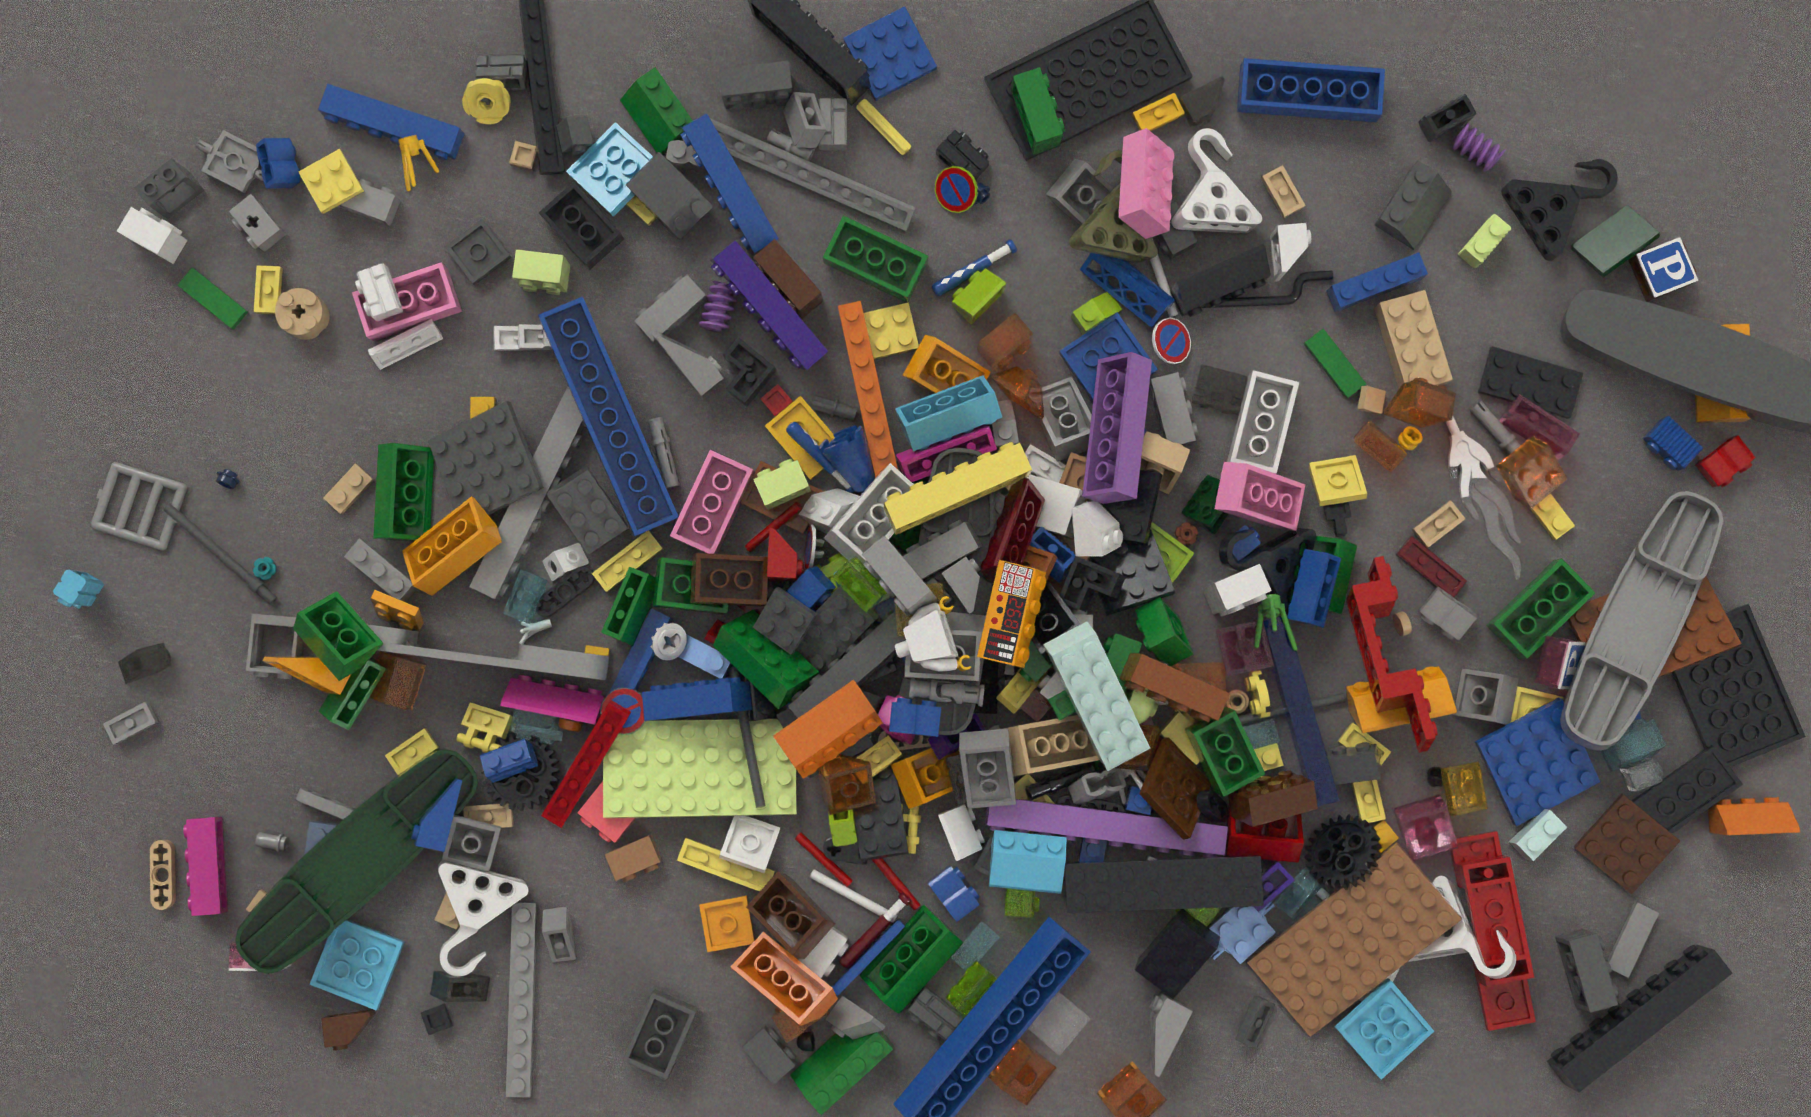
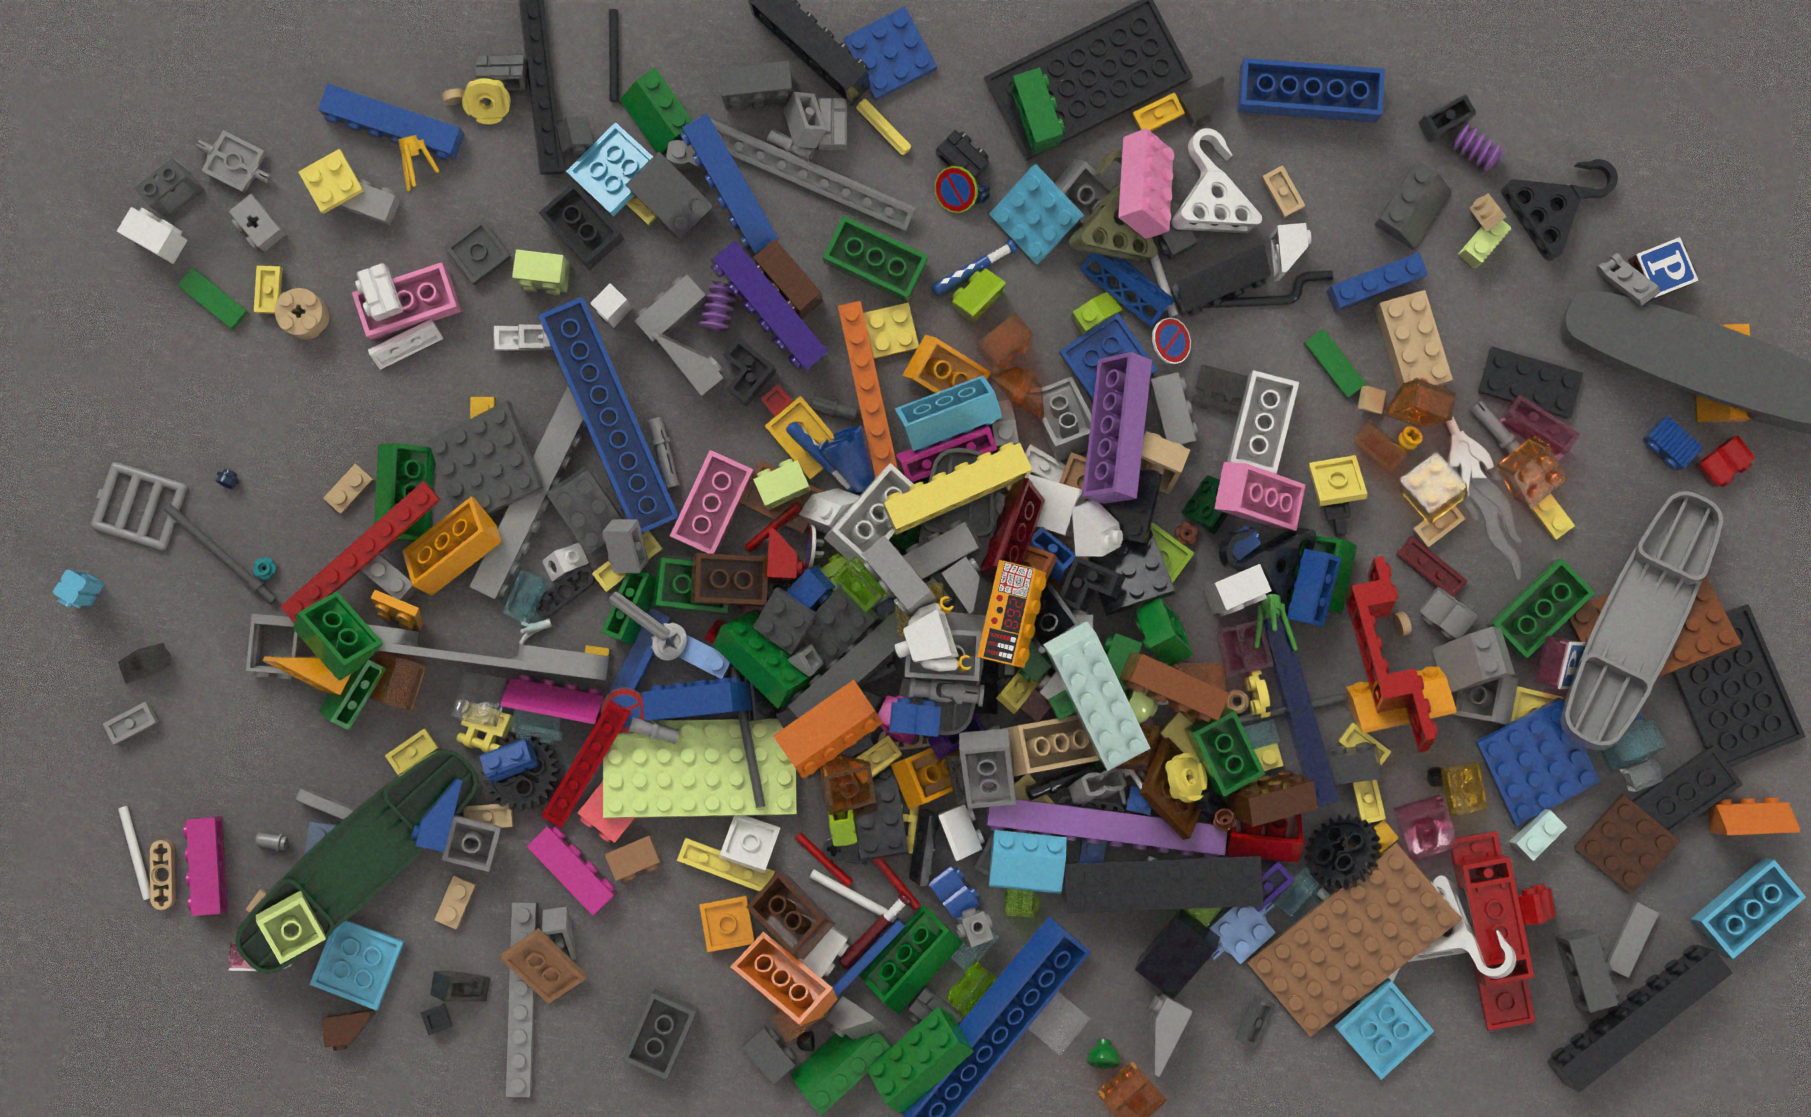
blue brick [256,138,301,189] -> none
white piece [438,860,528,976] -> none
tan tile [509,141,537,171] -> none
orange tile [558,717,583,732] -> none
clear orange slope [988,1038,1057,1105] -> none
tile [1571,205,1660,278] -> none
none -> white piece [118,806,150,900]
none -> yellowish green brick [256,891,326,964]
none -> red plate [280,481,441,623]
none -> tan tile [442,88,464,105]
none -> clear plate [450,672,509,727]
none -> medium nougat plate [501,928,586,1004]
none -> dark pink brick [526,825,617,916]
none -> white panel [591,283,633,328]
none -> light grey brick [602,519,649,573]
none -> black bar [609,9,619,102]
none -> light grey axle [609,591,670,641]
none -> light grey pin [628,717,679,744]
none -> light grey slope [788,644,824,677]
none -> green brick [867,1006,974,1114]
none -> black plate [909,809,939,886]
none -> light grey brick [956,908,994,947]
none -> medium azure plate [989,164,1085,265]
none -> green brick [1087,1039,1121,1069]
none -> light yellow plate [1165,753,1207,802]
none -> copper plate [1213,808,1237,832]
none -> clear yellow brick [1399,452,1468,524]
none -> light grey slope [1432,626,1515,693]
none -> tan plate [1469,193,1507,232]
none -> red brick [1518,883,1557,925]
none -> light grey plate [1596,253,1660,306]
none -> medium azure brick [1691,858,1806,959]

